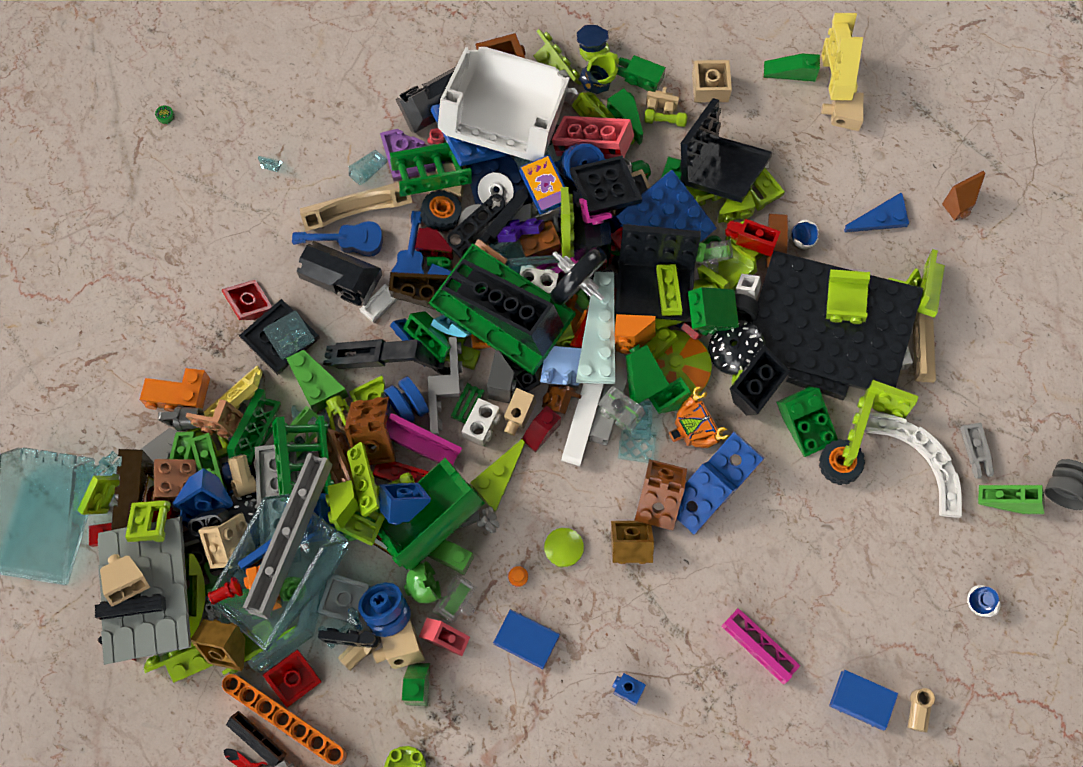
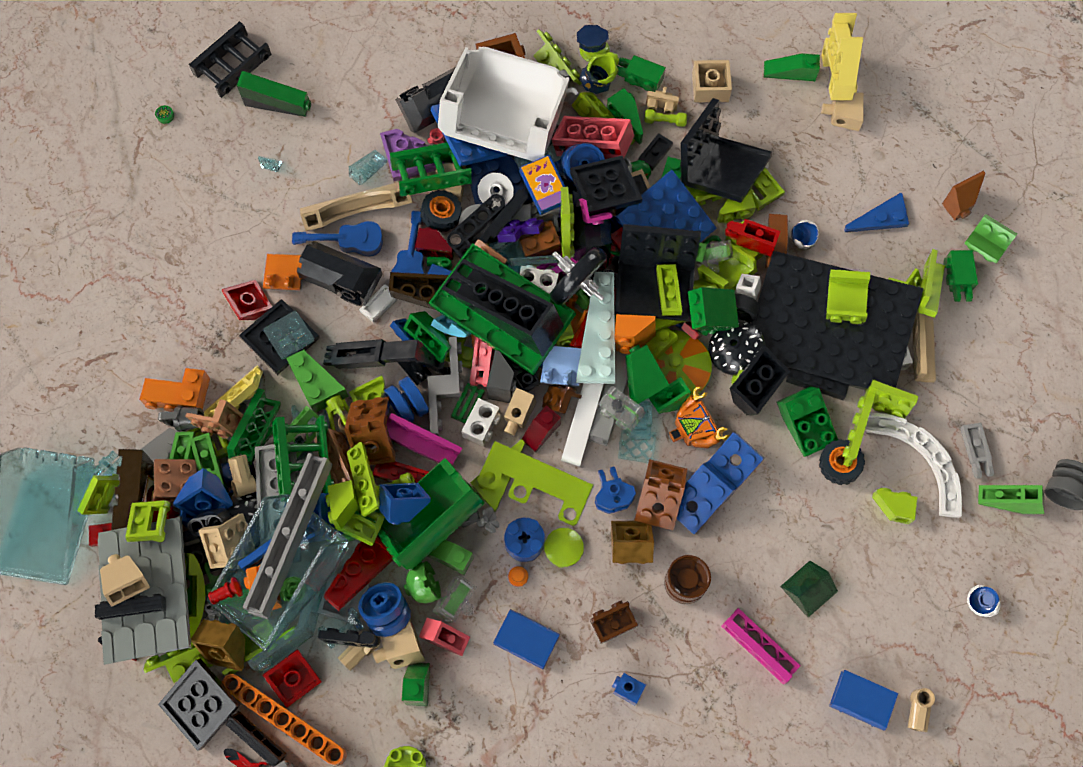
none -> plate [158,658,241,751]
none -> black fence [188,21,272,98]
none -> slope [237,71,311,117]
none -> orange plate [263,254,302,290]
none -> red wing [324,537,393,611]
none -> black hinge [397,361,432,385]
none -> coral plate [470,336,495,387]
none -> lime piece [477,441,593,526]
none -> blue brick [504,518,545,562]
none -> reddish brown bracket [590,600,638,644]
none -> blue hinge [595,466,636,514]
none -> black plate [638,133,673,171]
none -> reddish brown wheel [664,555,711,604]
none -> clear green slope [780,561,838,617]
none -> lime slope [872,488,918,524]
none -> green hinge [943,250,978,302]
none -> bright green bracket [964,214,1017,263]

